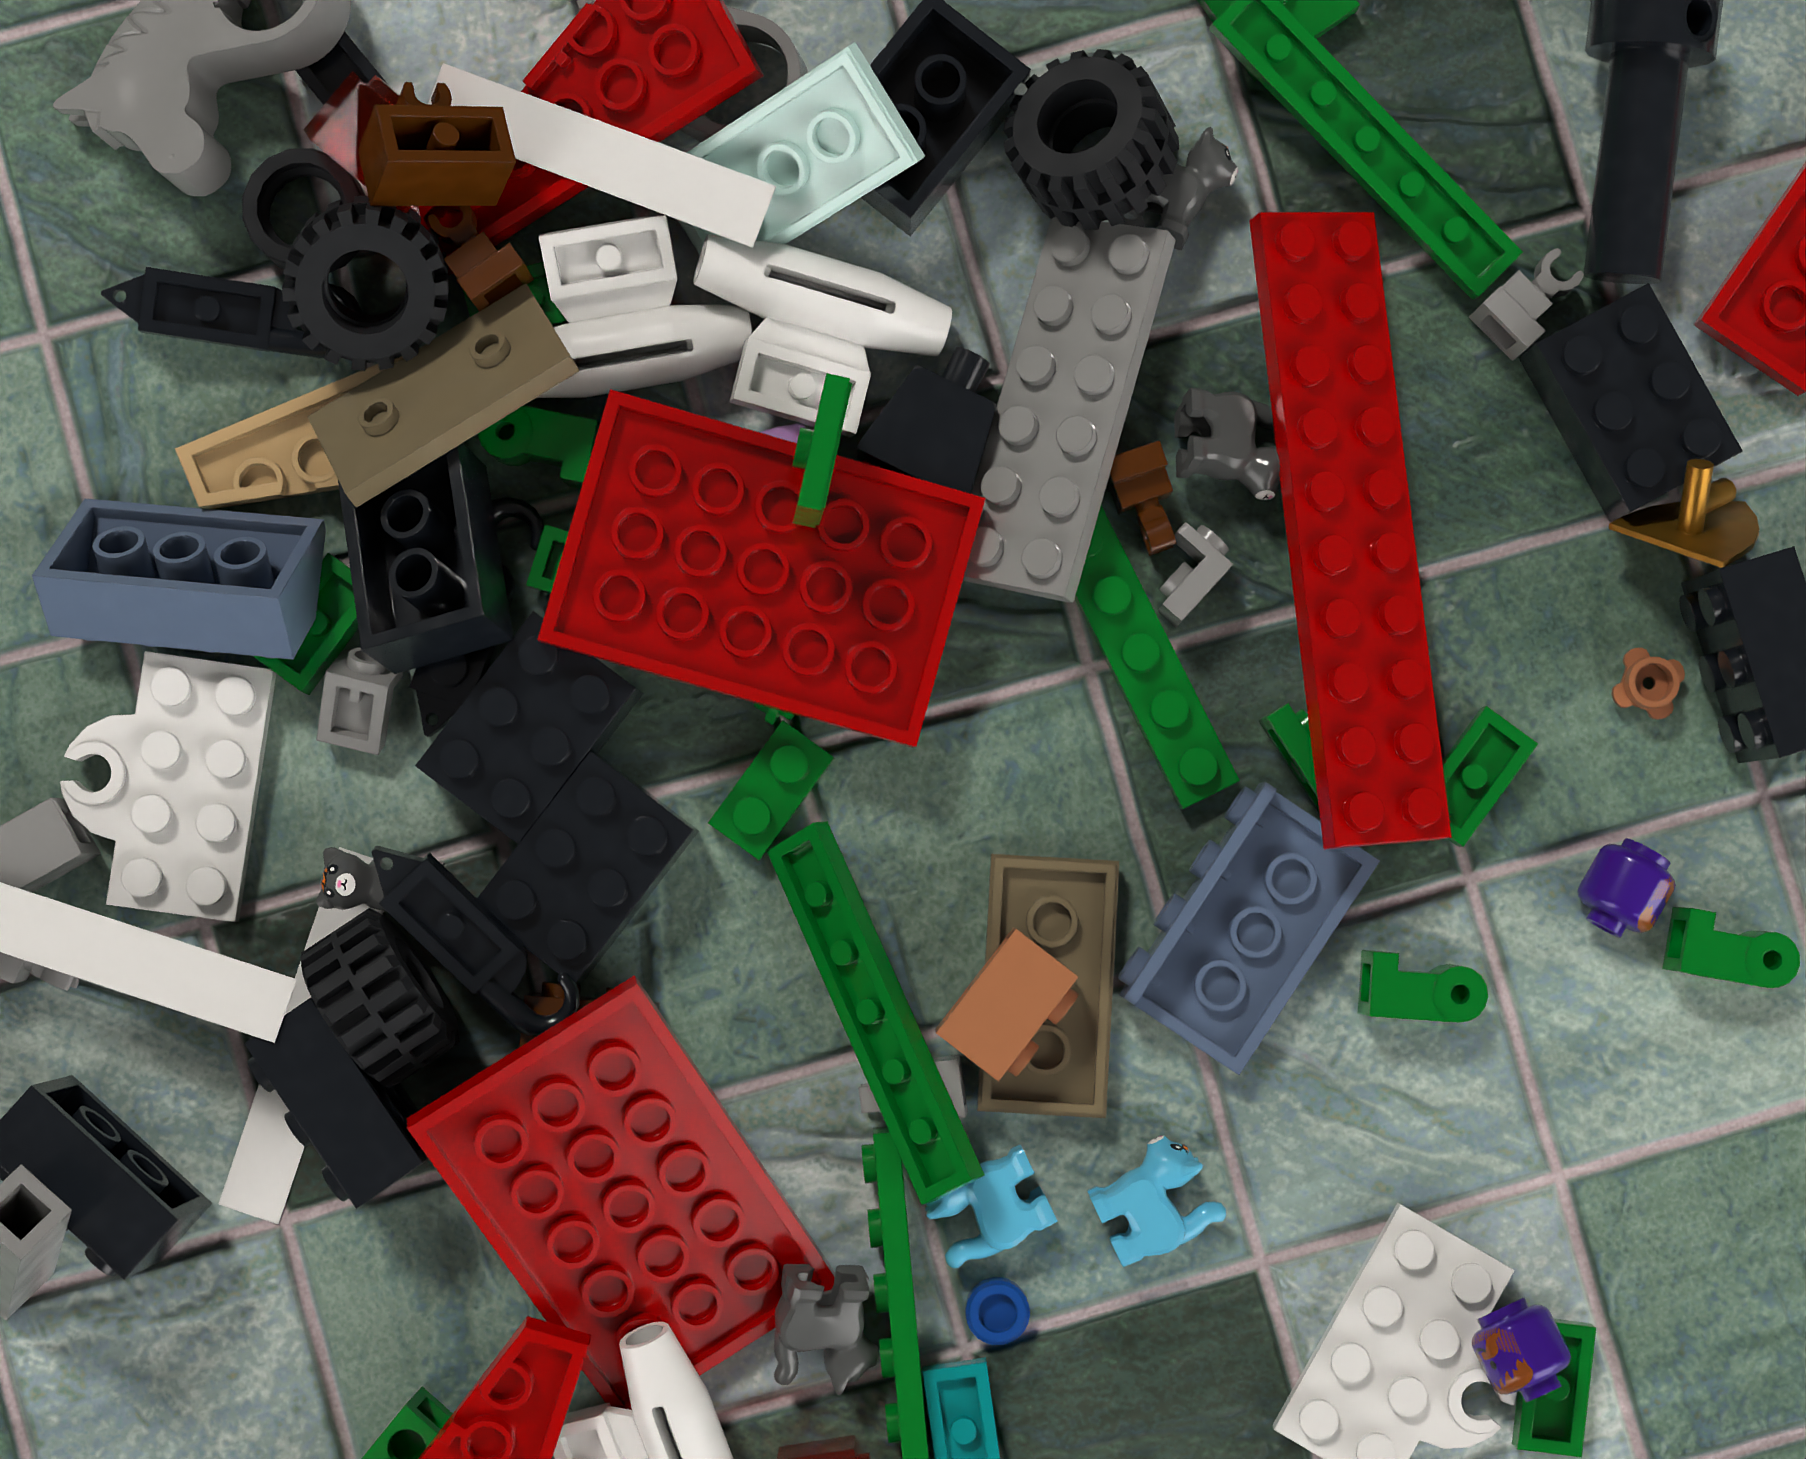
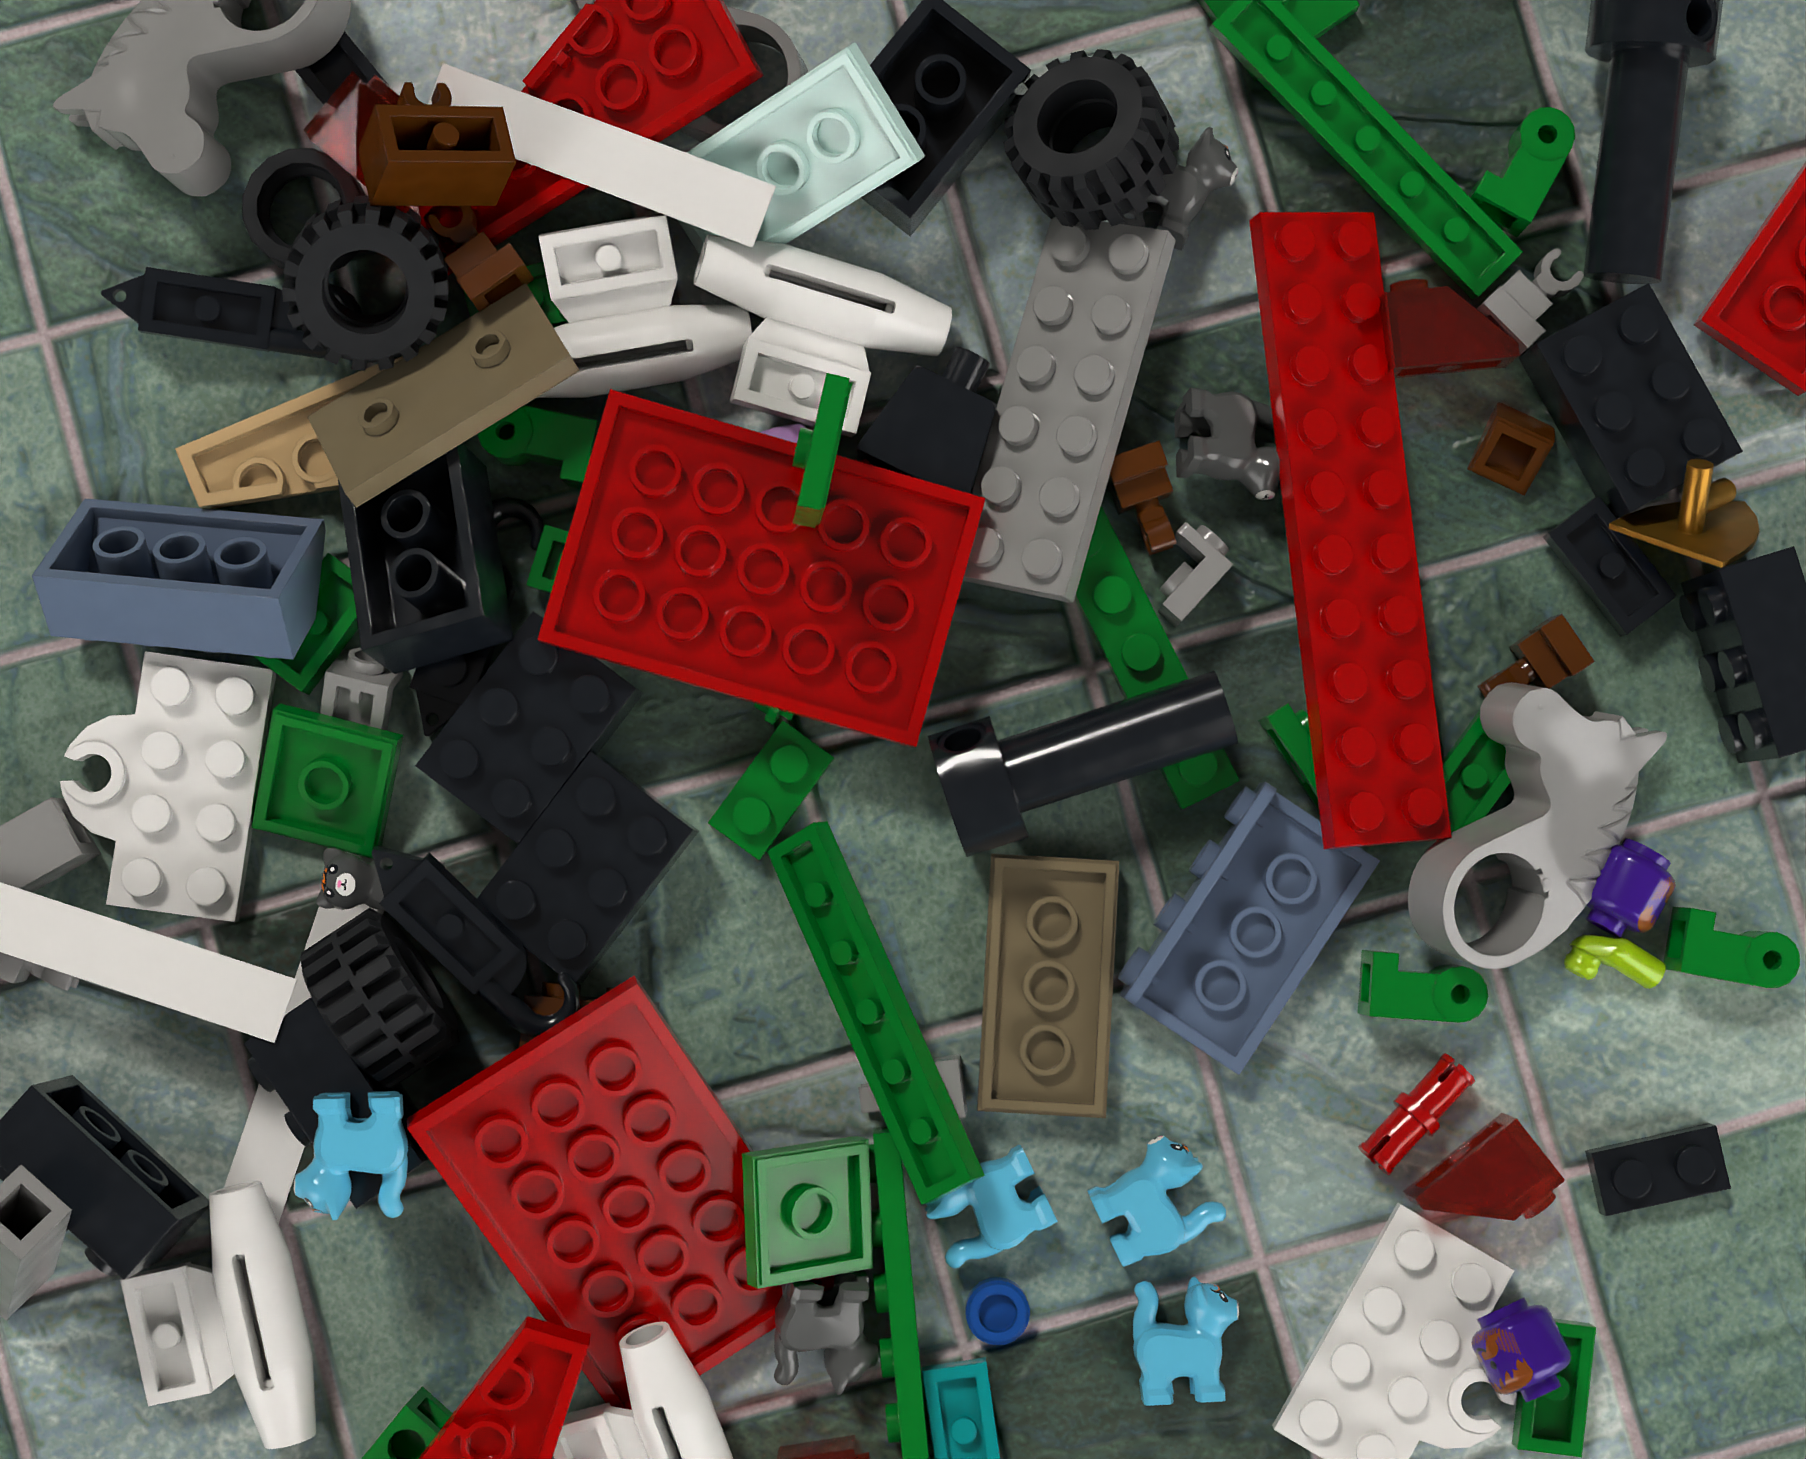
nougat brick [935,927,1079,1082] -> none
nougat plate [1612,648,1685,720] -> none
none -> white plate [120,1181,316,1449]
none -> green plate [252,703,404,859]
none -> medium azure animal [294,1091,408,1220]
none -> green plate [742,1136,873,1289]
none -> black piece [928,671,1238,857]
none -> medium azure animal [1133,1277,1239,1406]
none -> red pin [1358,1053,1475,1176]
none -> clear red slope [1380,279,1520,378]
none -> clear red slope [1403,1113,1565,1221]
none -> light grey animal [1408,682,1667,969]
none -> reddish brown slope [1467,402,1555,496]
none -> green leg [1469,107,1575,238]
none -> reddish brown piece [1477,614,1595,698]
none -> black plate [1543,495,1677,637]
none -> lime arm [1564,934,1666,989]
none -> black plate [1585,1123,1731,1216]

